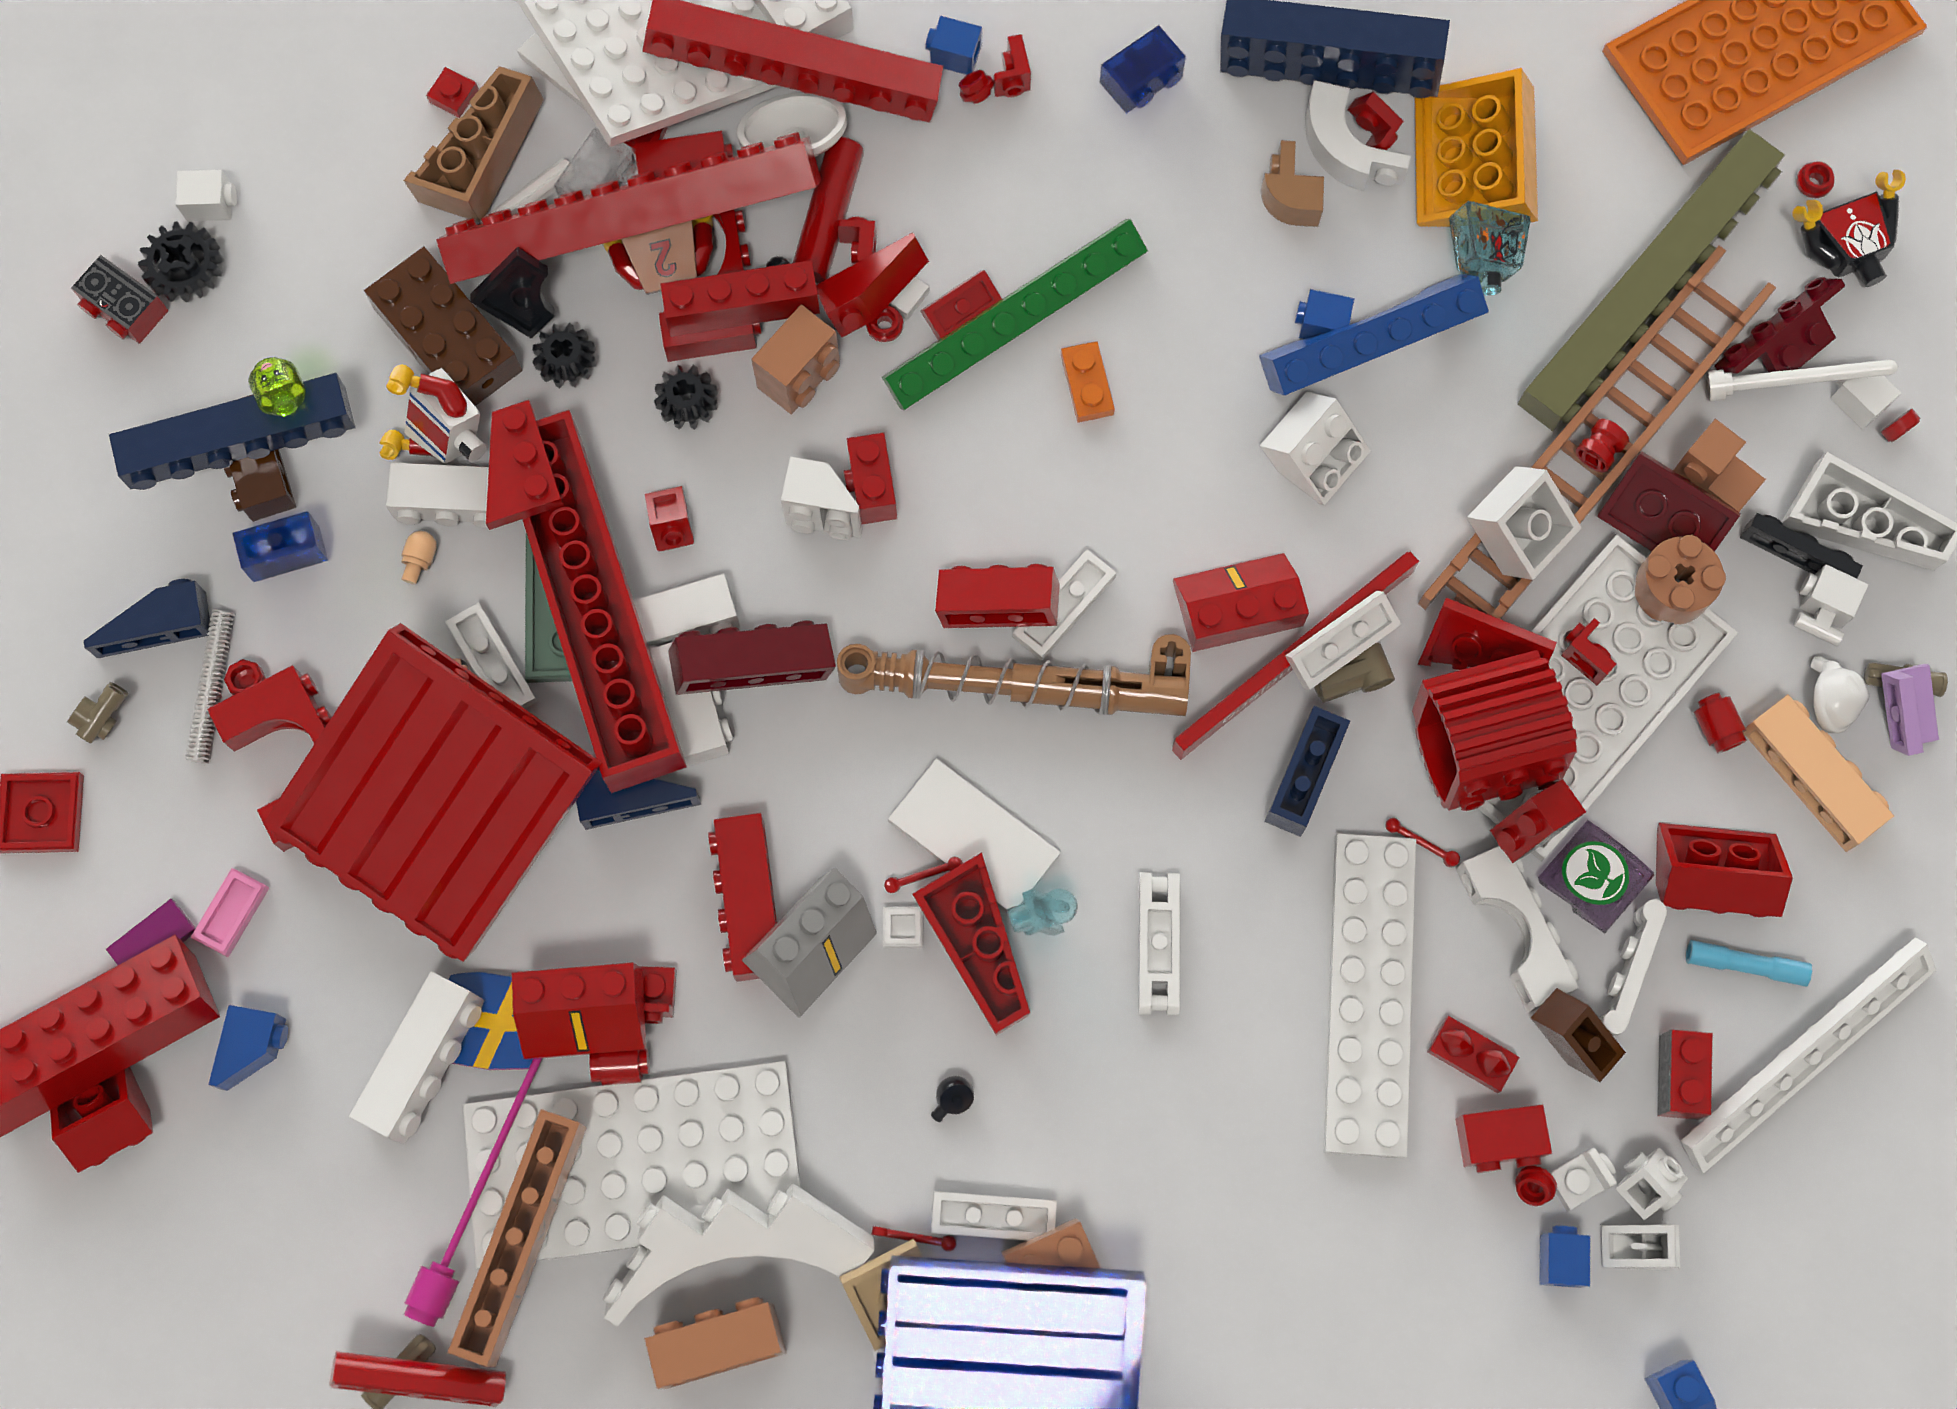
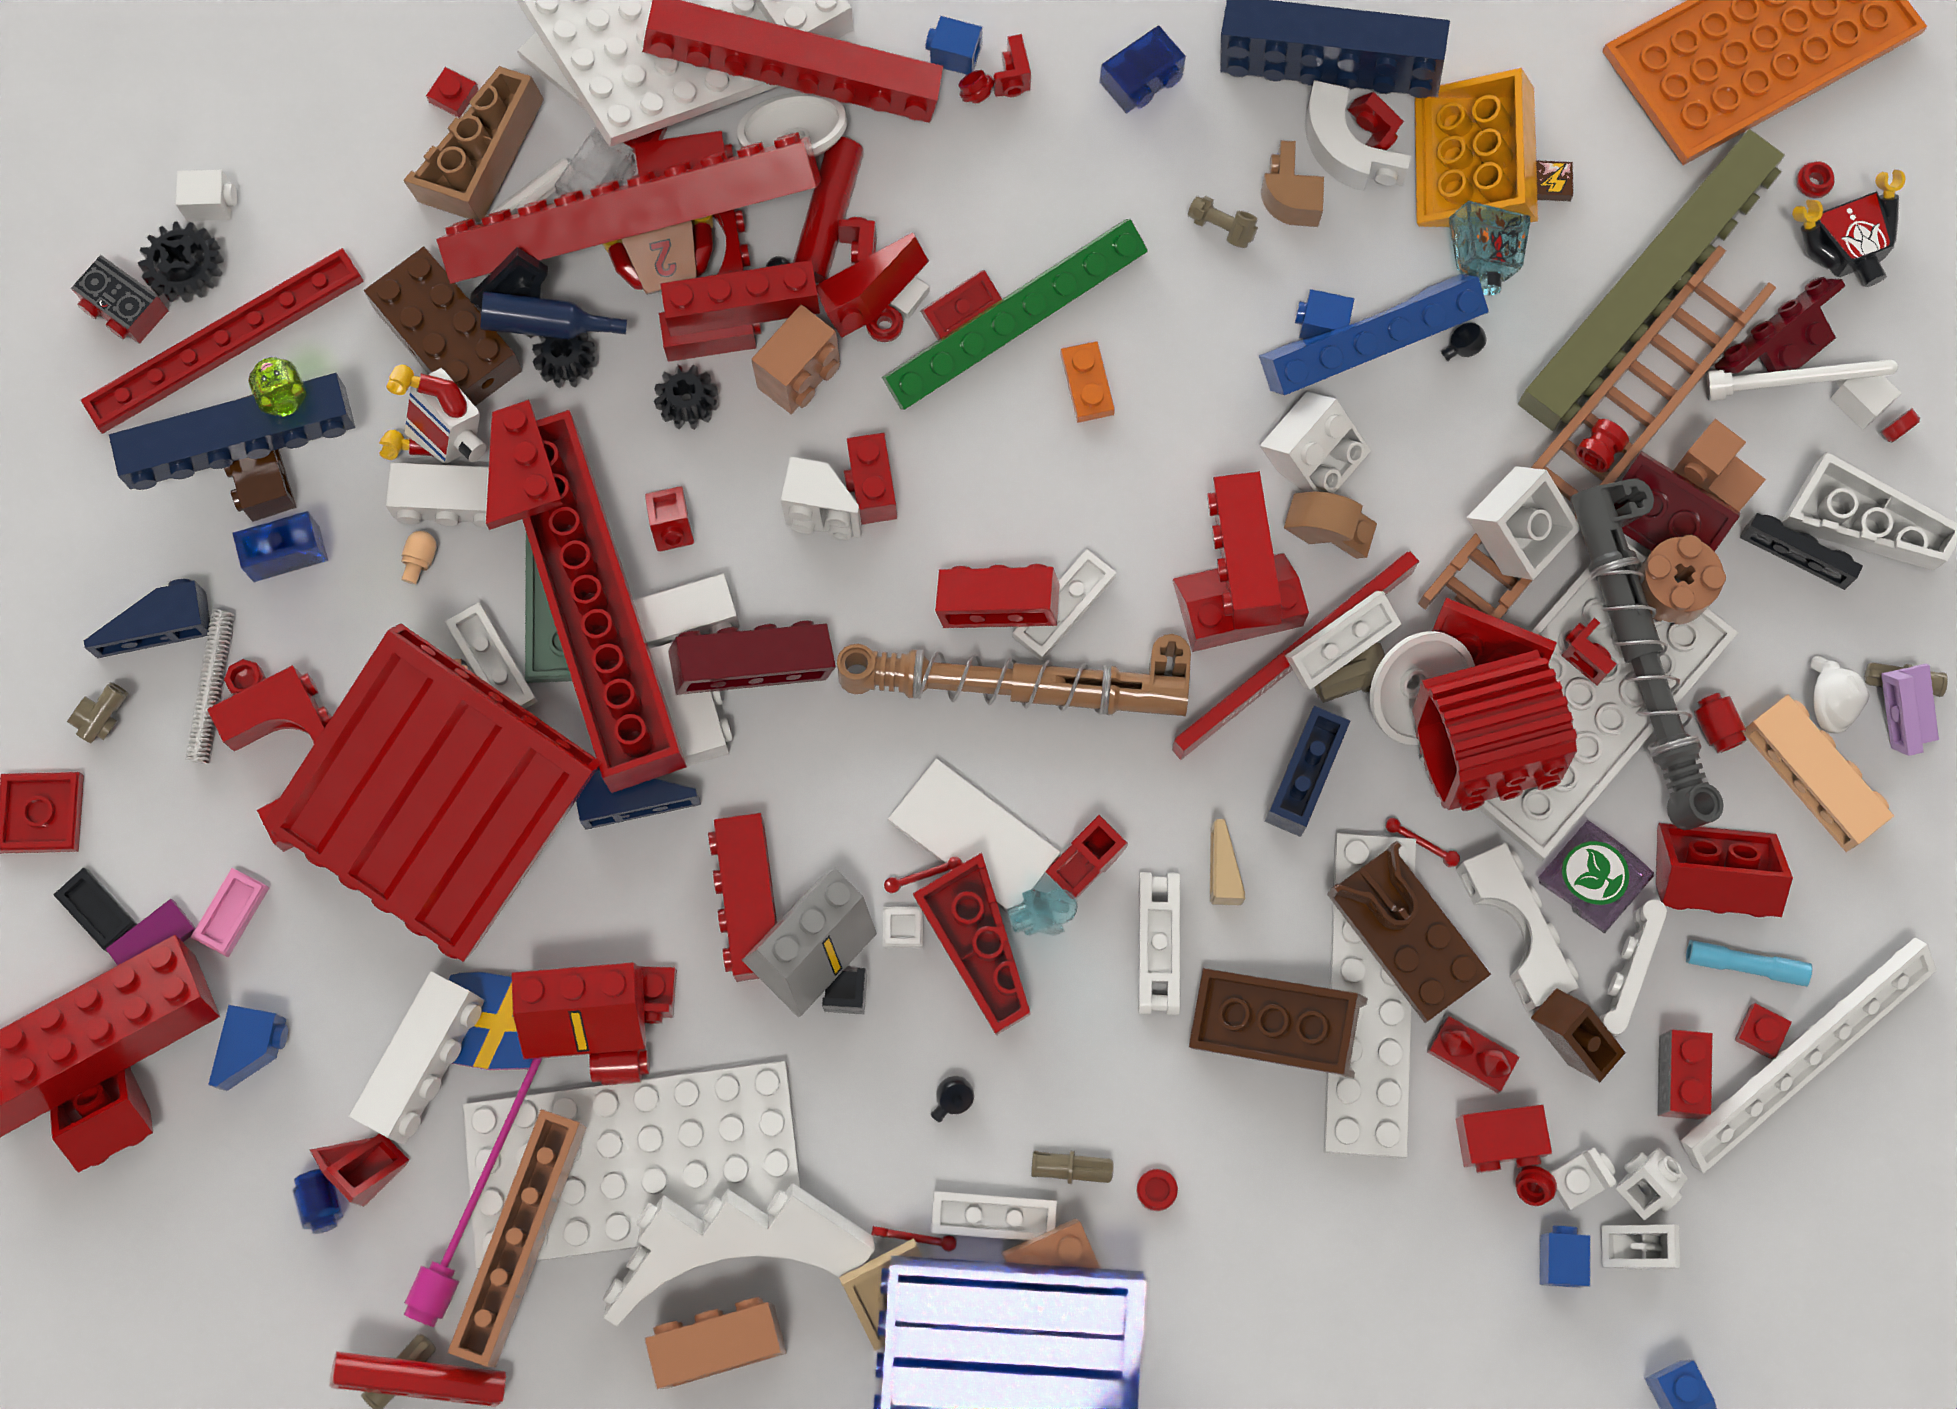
red brick [1490,779,1586,863] -> none
white brick [1794,564,1869,646] -> none
none -> black tile [53,867,137,952]
none -> red tile [80,247,364,434]
none -> clear blue brick [292,1169,343,1234]
none -> red slope [310,1133,409,1207]
none -> dark blue piece [481,292,627,339]
none -> black panel [822,968,867,1014]
none -> dark tan axle [1031,1151,1114,1184]
none -> red brick [1045,815,1128,900]
none -> red tile [1136,1169,1178,1211]
none -> dark tan bar [1188,196,1258,248]
none -> reddish brown plate [1189,968,1368,1079]
none -> red wedge [1207,471,1282,630]
none -> tan slope [1210,819,1245,905]
none -> medium nougat brick [1284,491,1377,559]
none -> reddish brown plate [1327,841,1491,1023]
none -> white dish [1370,631,1475,745]
none -> black piece [1441,323,1487,361]
none -> tile [1536,161,1573,201]
none -> dark grey piece [1570,479,1724,830]
none -> red plate [1734,1003,1792,1059]

